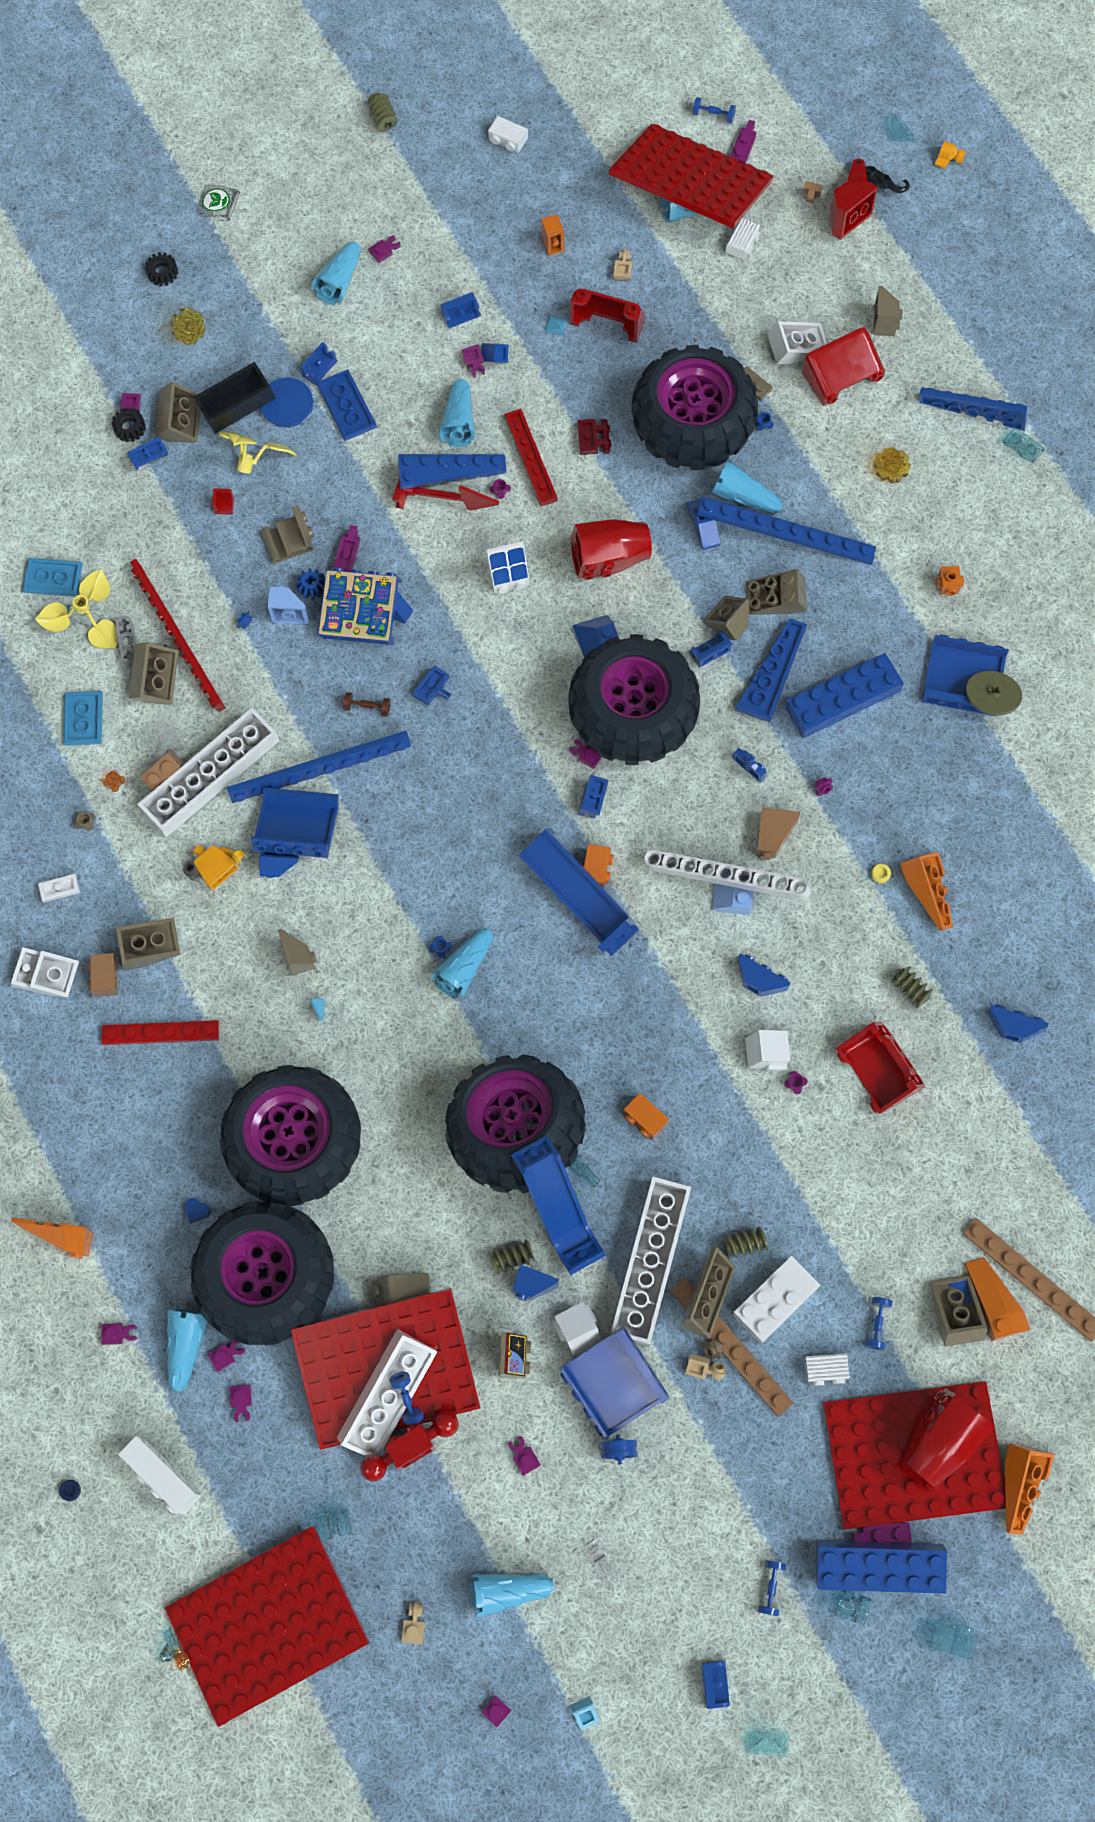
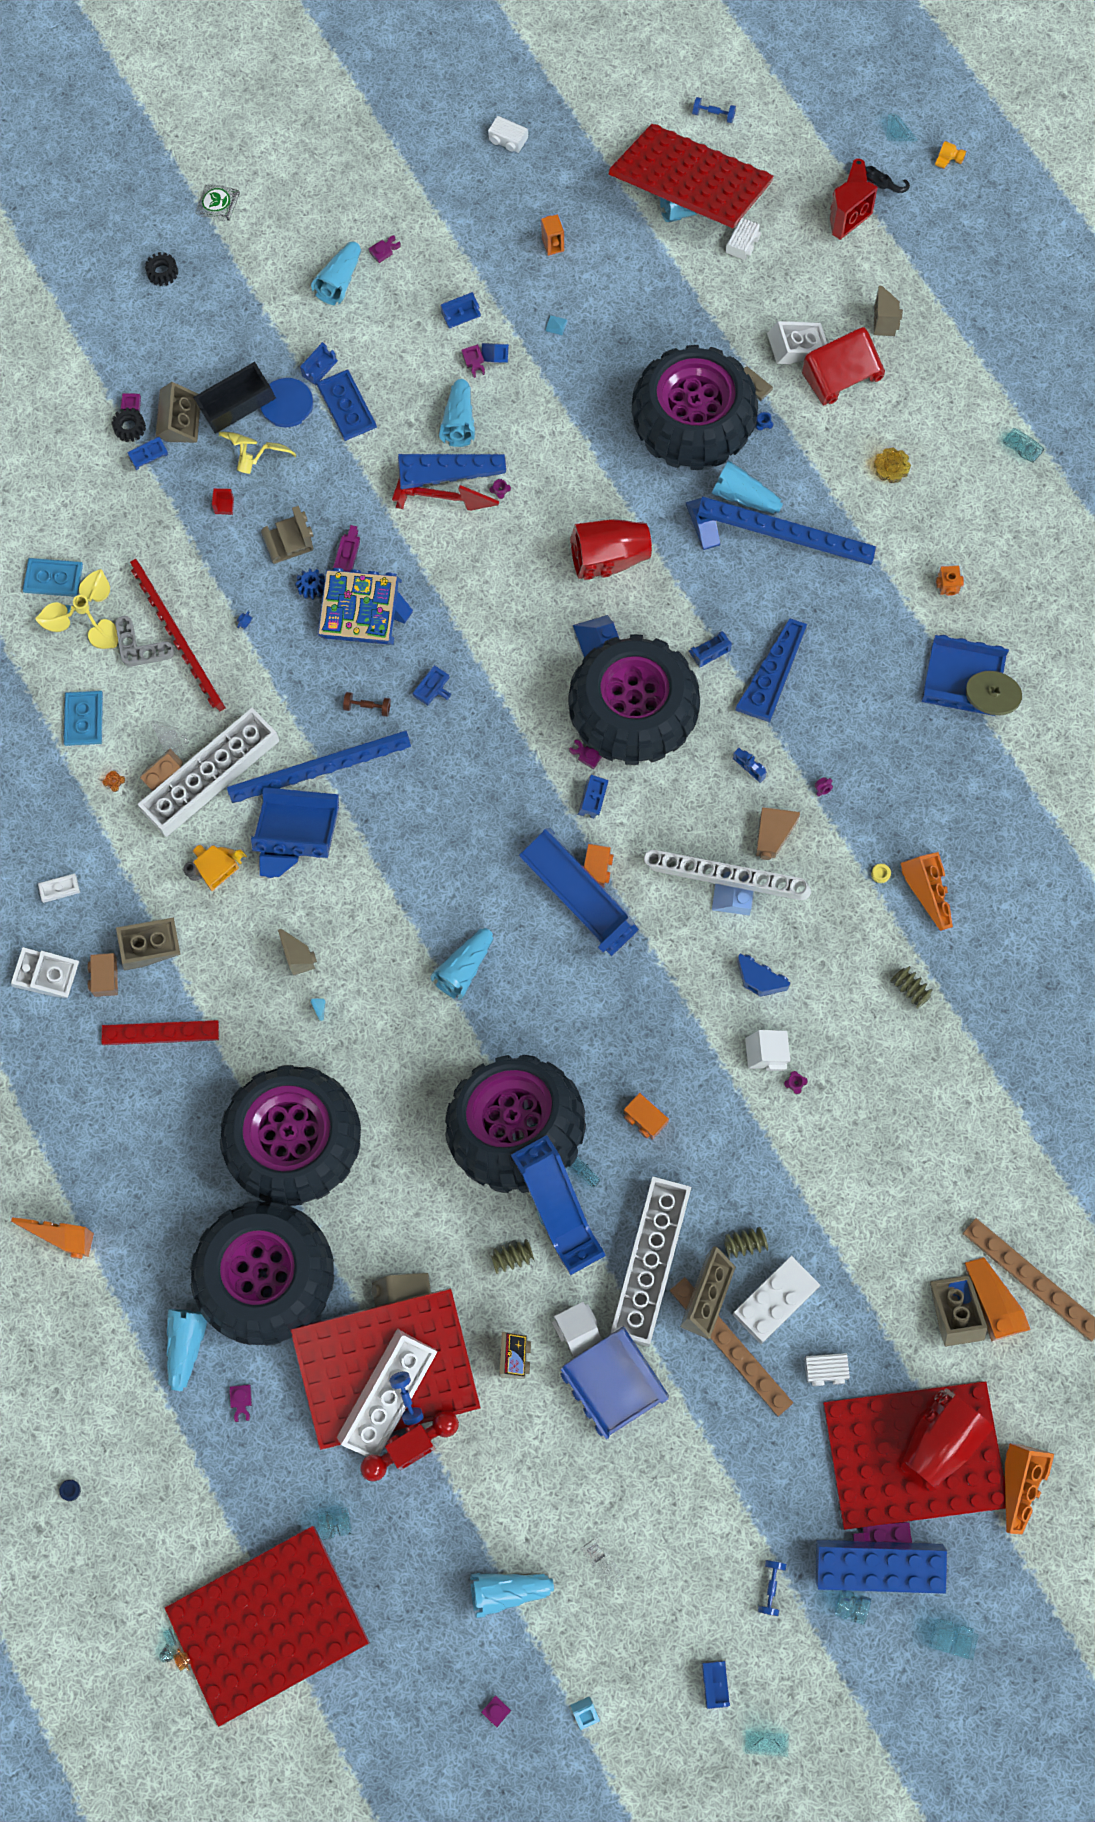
dark tan plate [75,811,96,831] -> none
magenta plate [101,1323,137,1345] -> none
white brick [118,1436,202,1514] -> none
dark tan slope [129,642,179,705] -> none
clear yellow plant [170,307,206,345] -> none
blue tile [185,1198,211,1224] -> none
magenta plate [207,1340,246,1372] -> none
light blue slope [268,586,309,624] -> none
olive piece [368,93,398,132] -> none
tan plate [401,1601,425,1645] -> none
blue plate [429,936,452,958] -> none
slope [487,541,529,594] -> none
red plate [504,409,558,507] -> none
magenta plate [509,1436,541,1476] -> none
blue slope [512,1264,559,1301] -> none
red windscreen [570,288,645,343] -> none
dark red plate [578,419,612,455] -> none
blue wheel [600,1434,638,1465] -> none
tan plate [613,249,633,281] -> none
tan plate [685,1354,726,1380] -> none
dark tan plate [702,1339,723,1360] -> none
dark tan slope [703,596,749,641] -> none
magenta hinge [730,120,757,163] -> none
dark tan slope [746,569,807,615] -> none
blue brick [785,653,904,739] -> none
medium nougat tile [804,181,822,203] -> none
red windscreen [836,1022,925,1114] -> none
blue wheel [864,1297,893,1350] -> none
blue wing [920,387,1028,431] -> none
blue slope [987,1005,1049,1043] -> none

